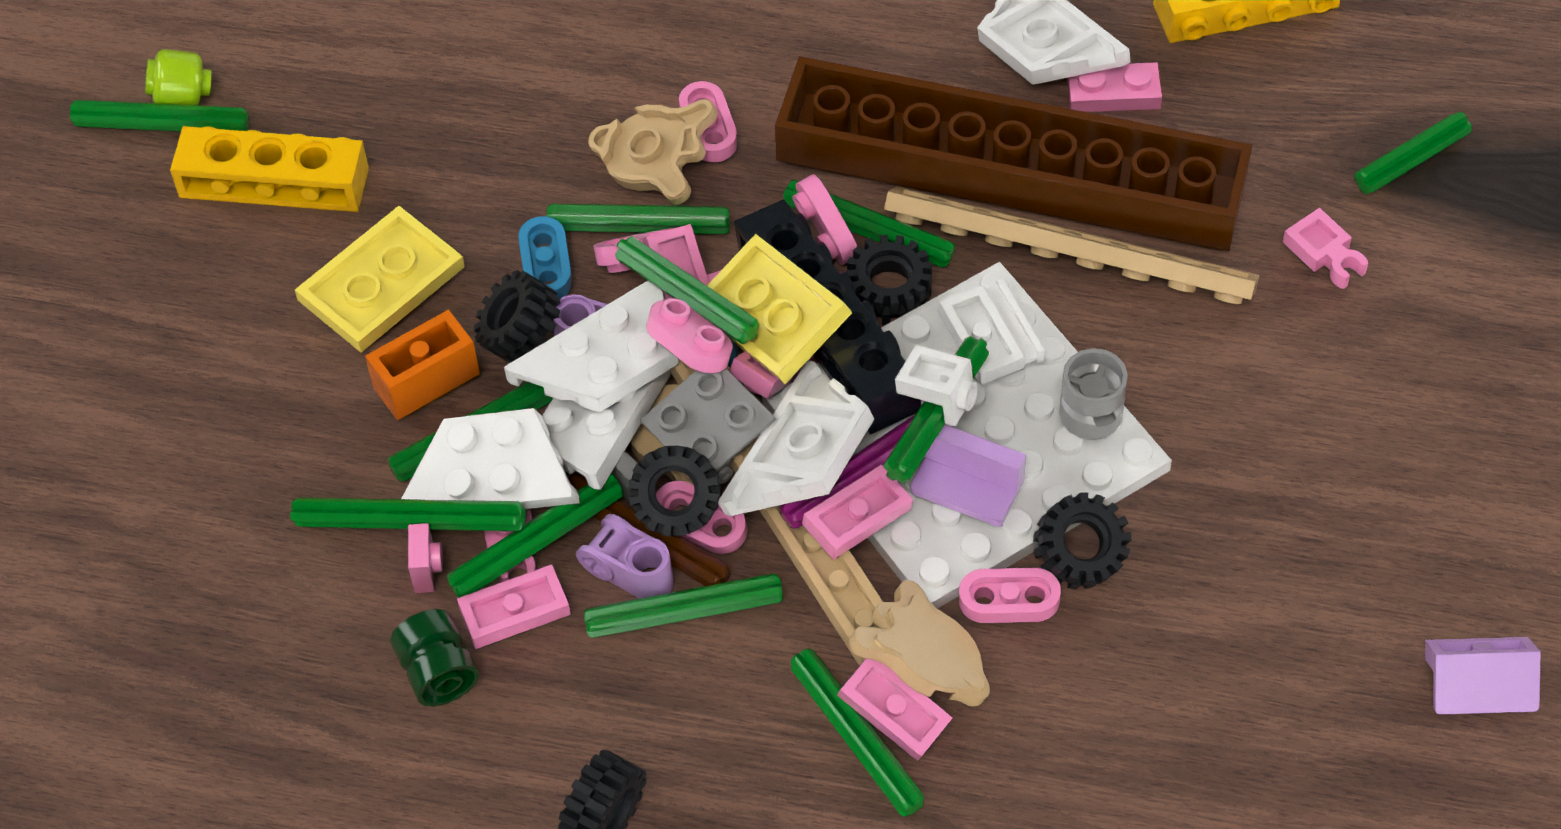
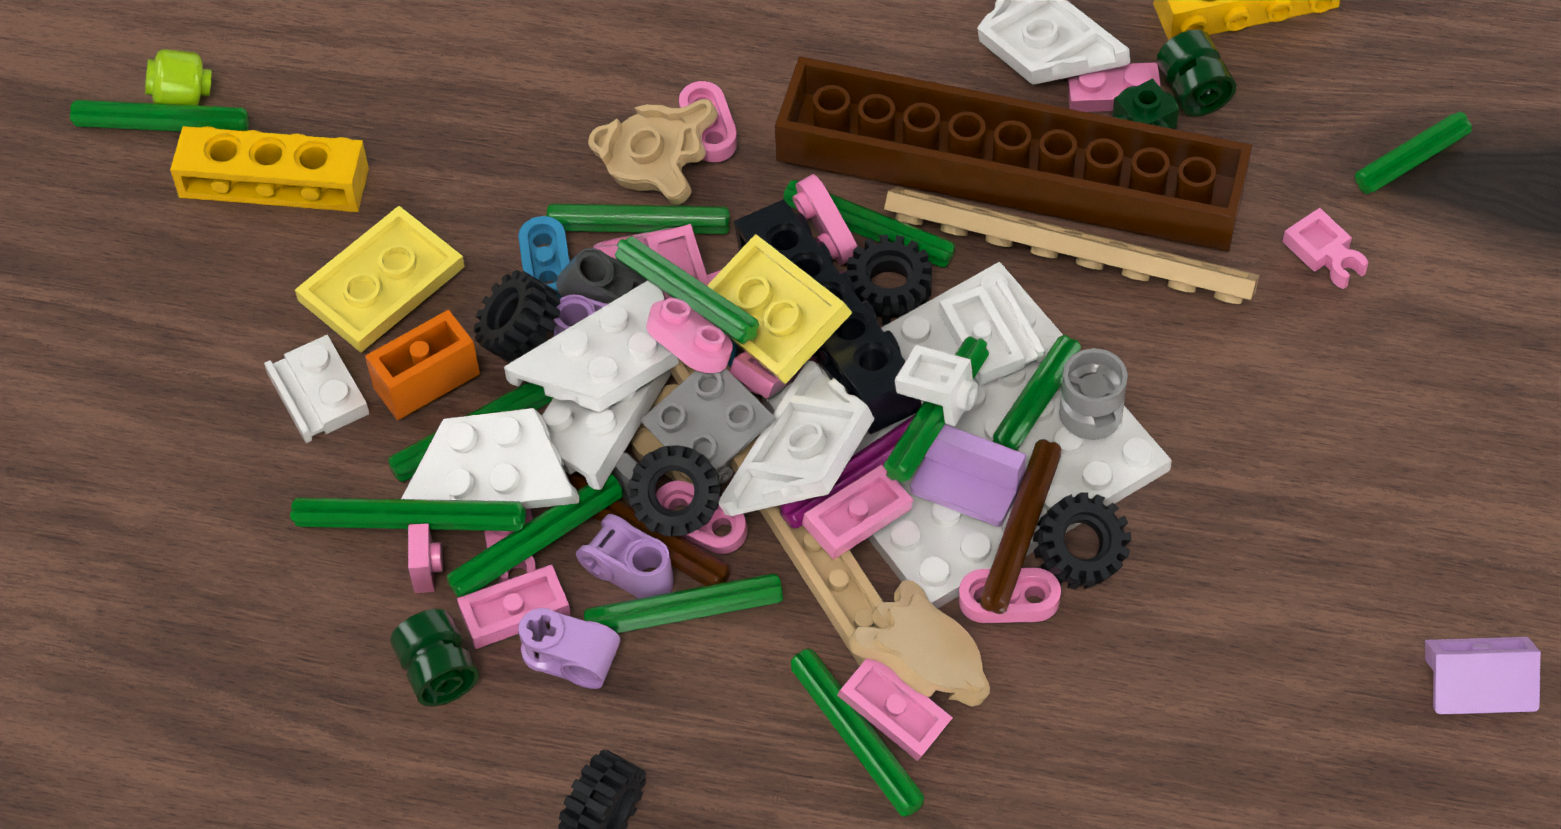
none -> white plate [264,335,370,443]
none -> lavender piece [518,608,621,689]
none -> dark grey piece [556,248,647,304]
none -> reddish brown axle [980,439,1062,614]
none -> green axle [992,335,1081,451]
none -> dark green brick [1112,78,1179,129]
none -> dark green wheel [1157,30,1237,117]

